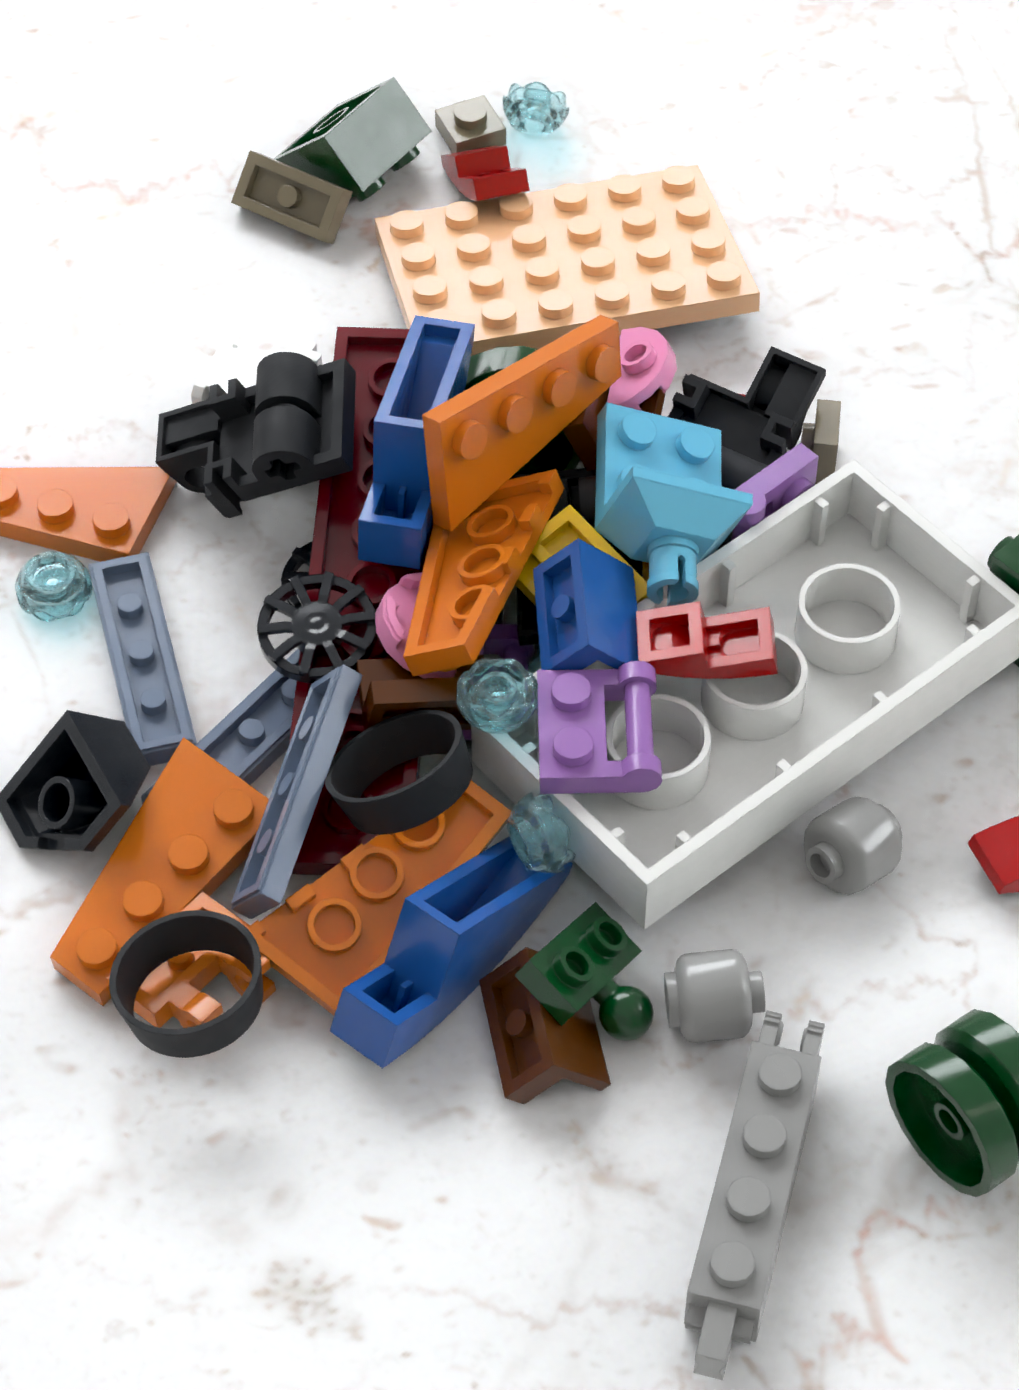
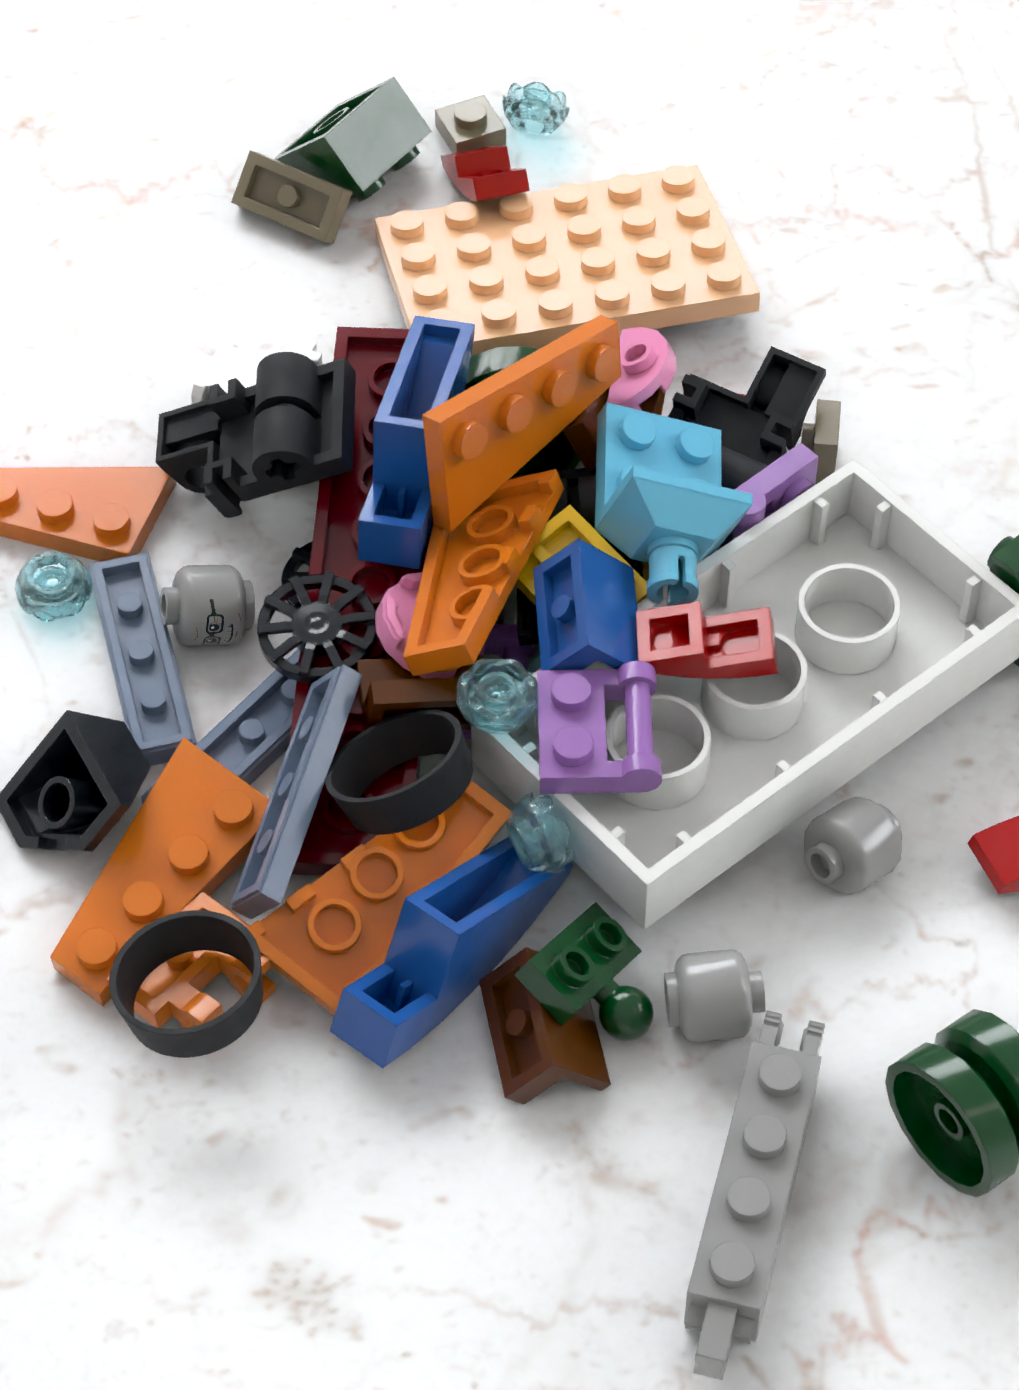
none -> light grey head [160,565,255,646]

